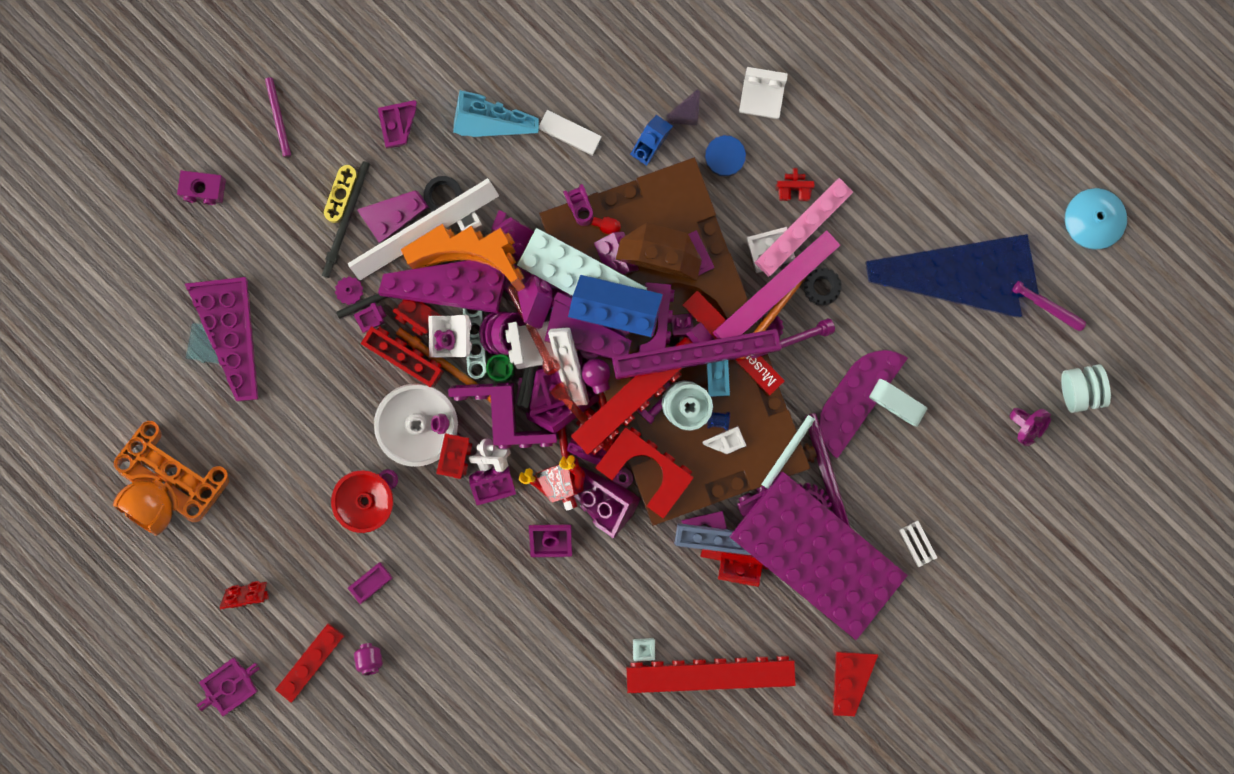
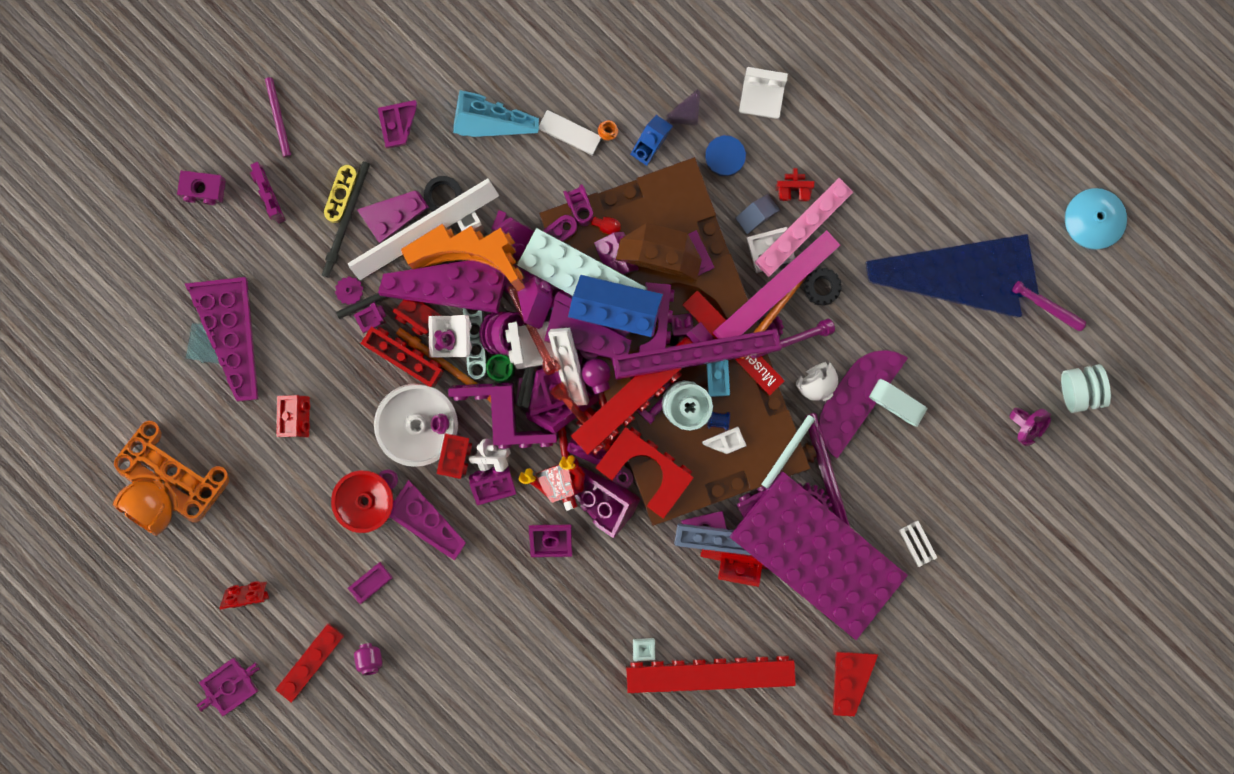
none -> magenta wing [250,162,286,224]
none -> red bracket [276,395,310,437]
none -> magenta wing [390,480,466,560]
none -> magenta plate [543,215,578,242]
none -> orange plate [598,120,618,141]
none -> sand blue slope [735,194,780,234]
none -> white cylinder [796,362,838,401]

